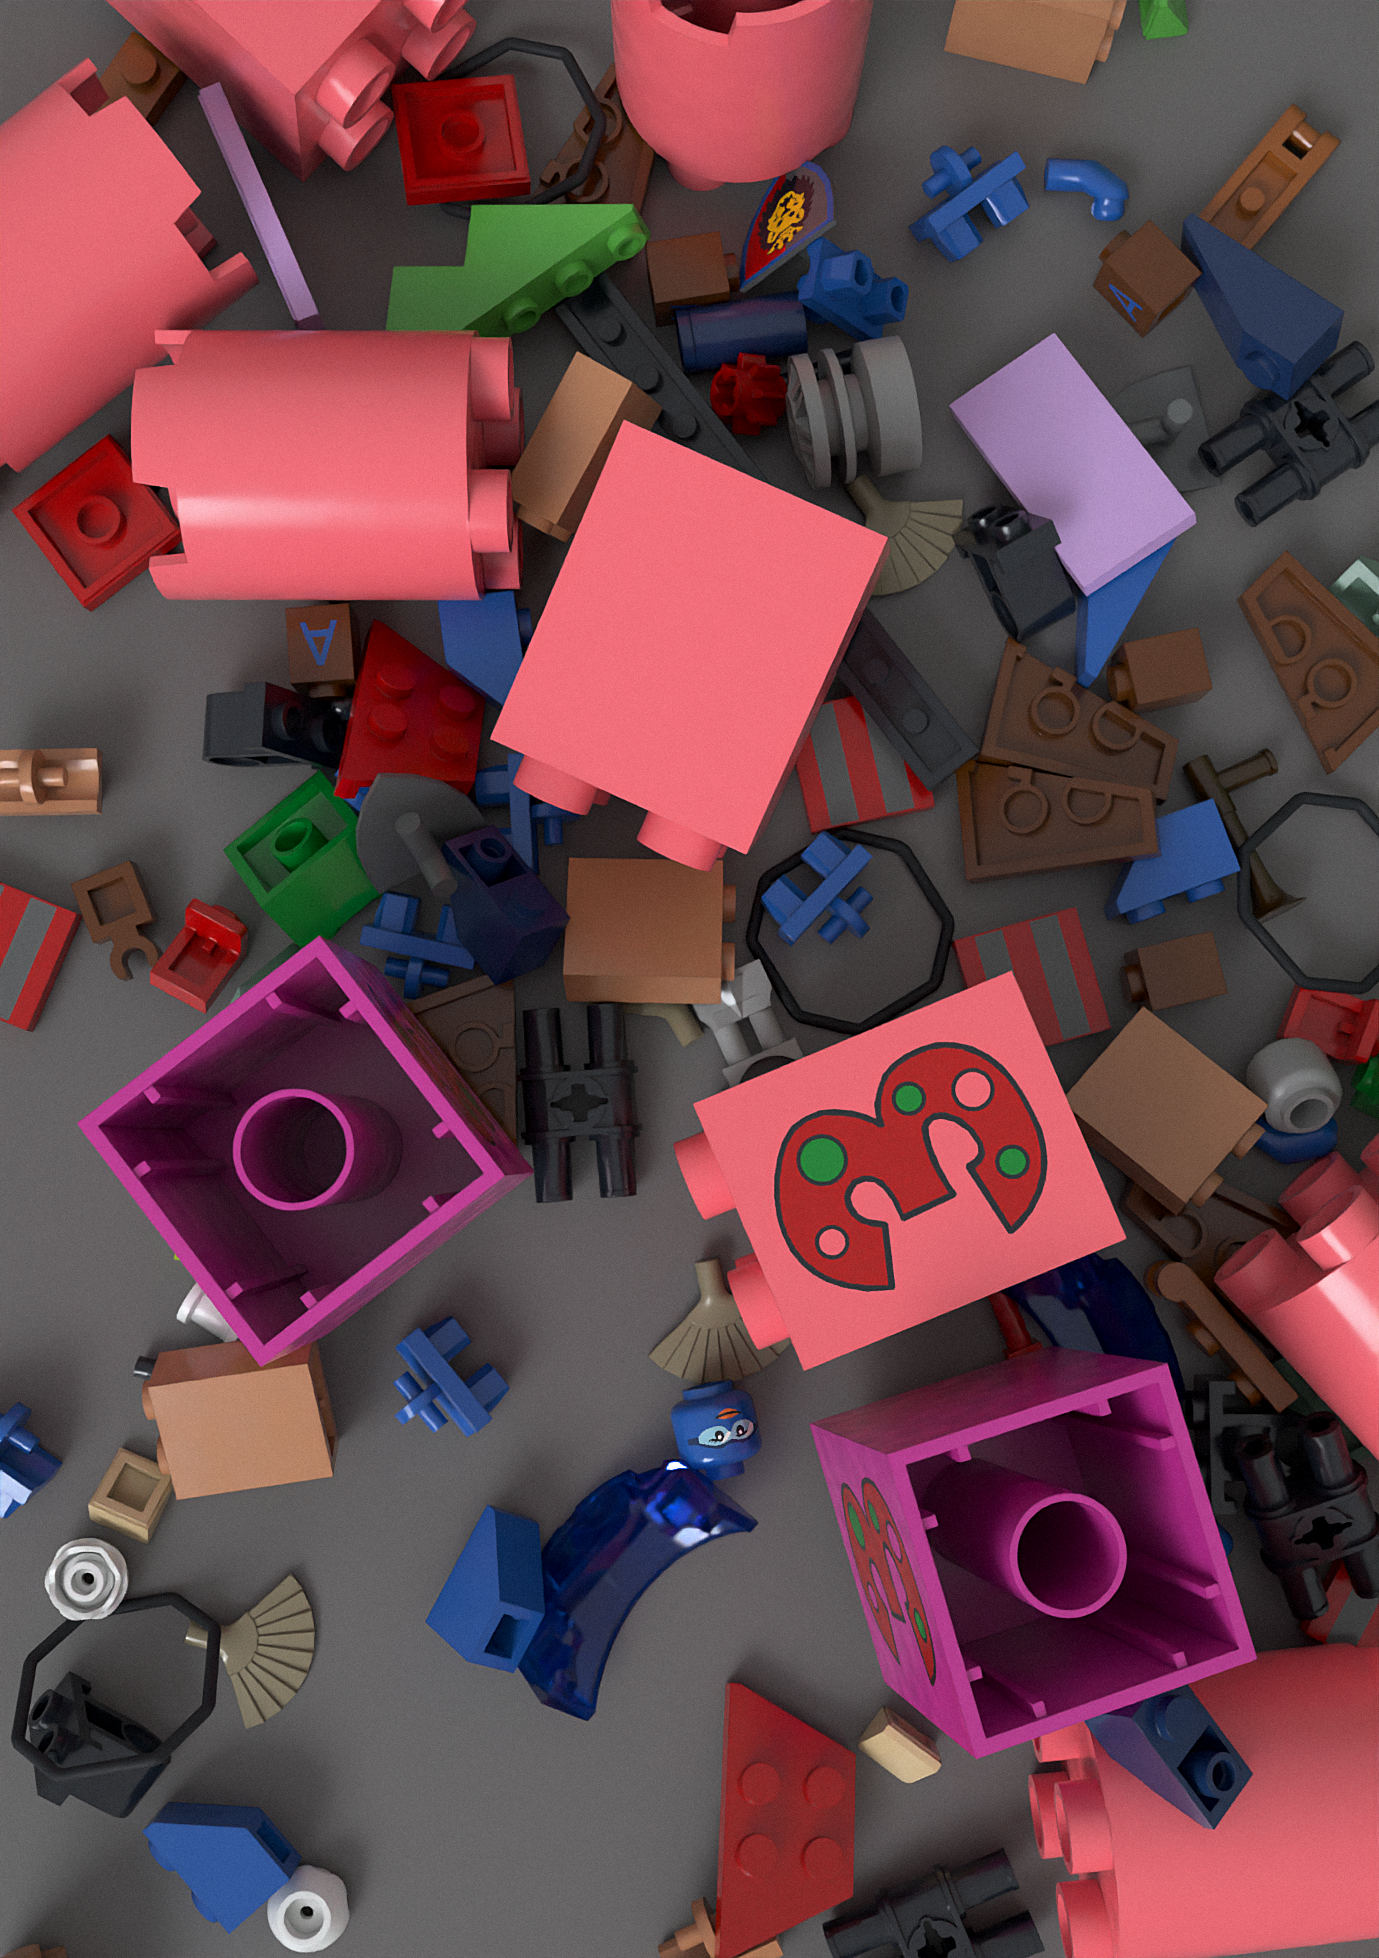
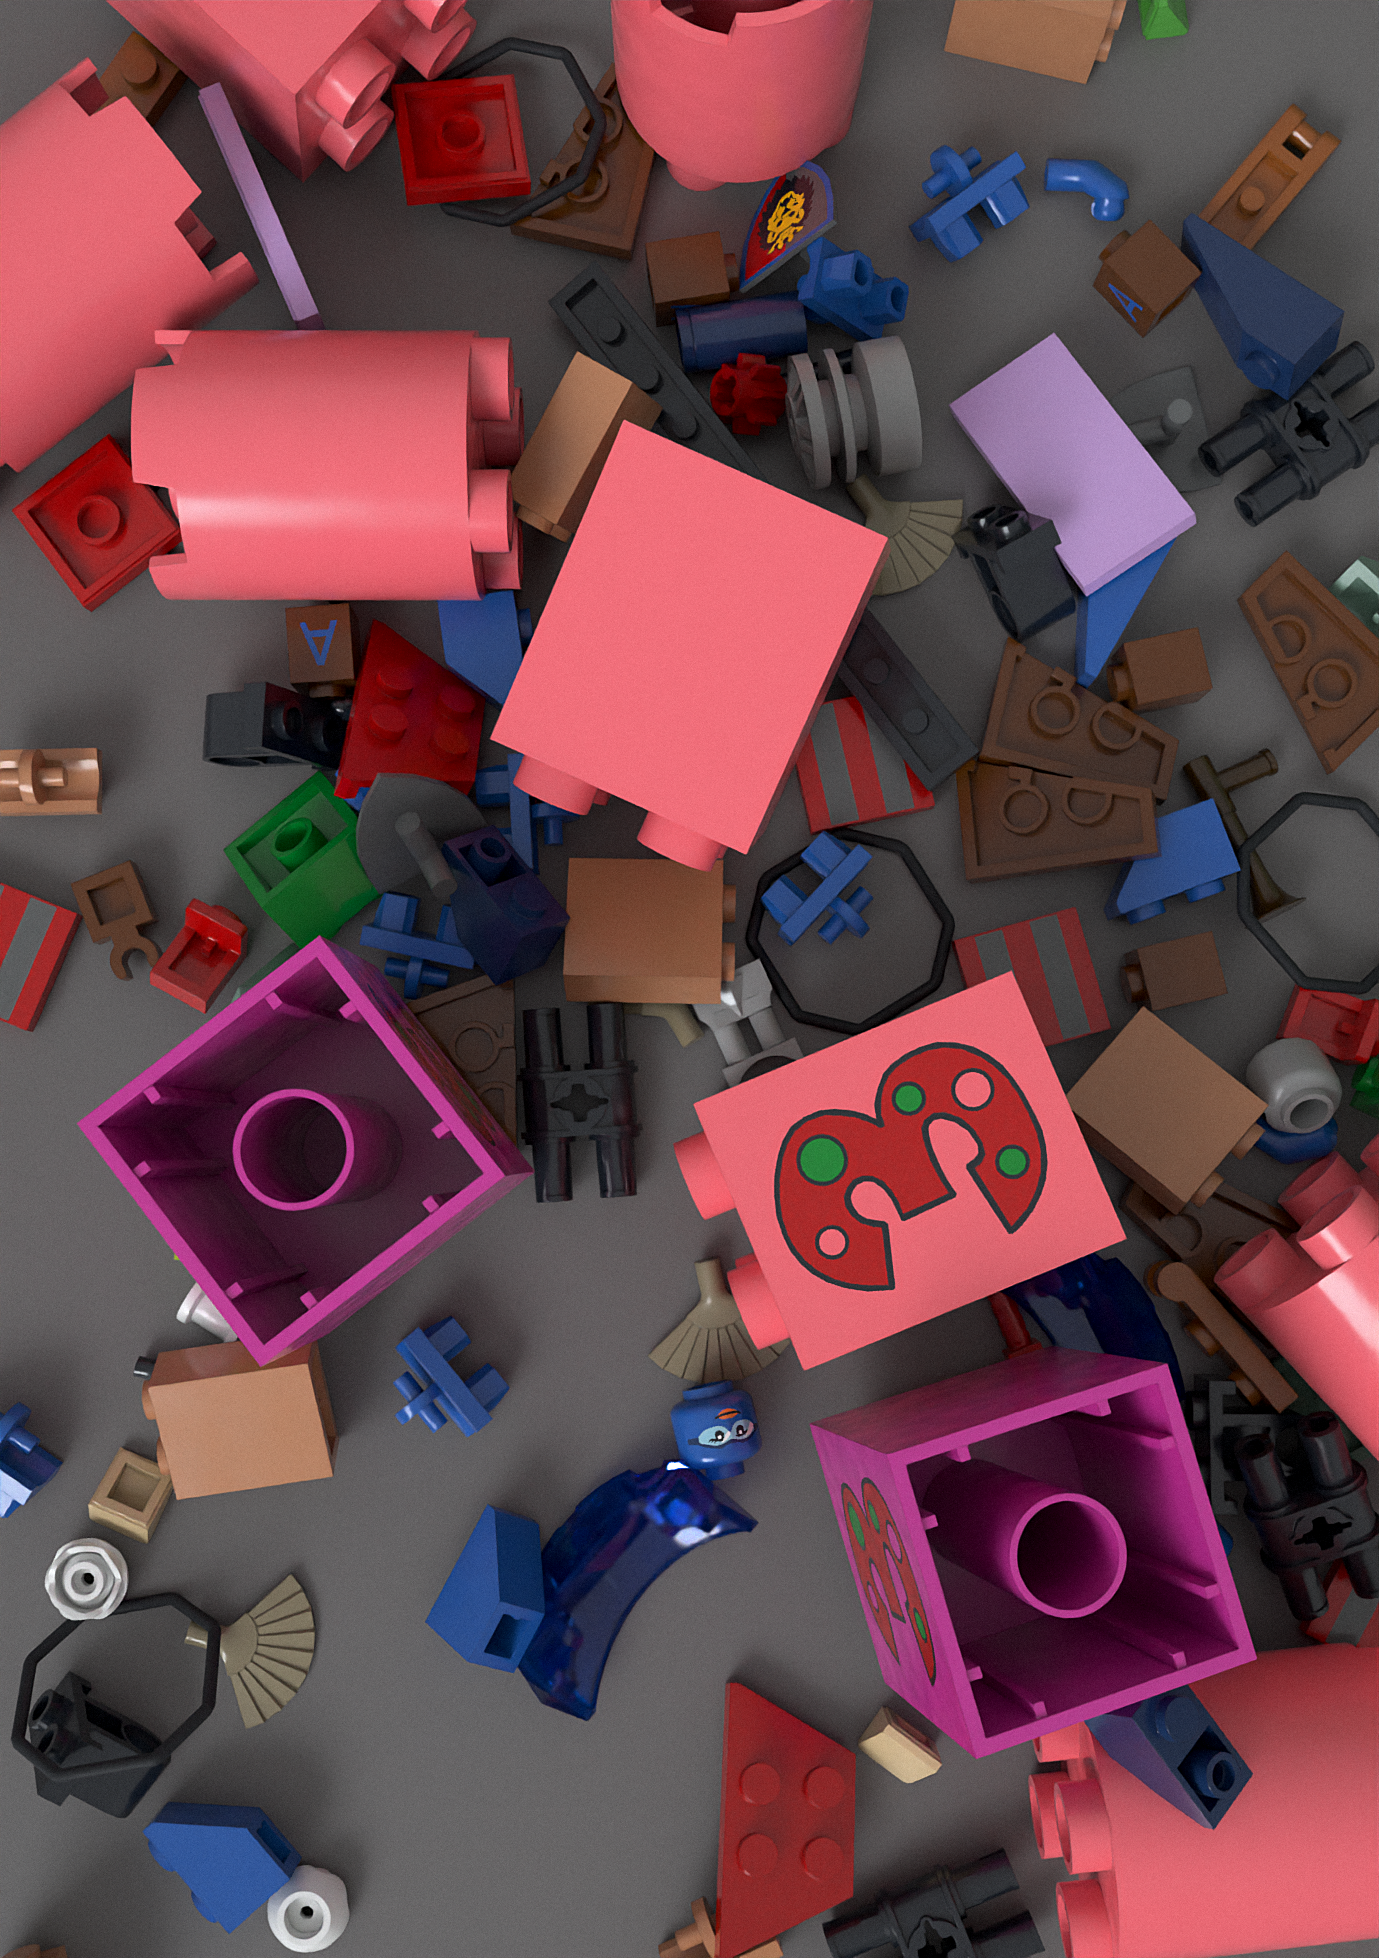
bright green slope [386,204,651,337] -> none

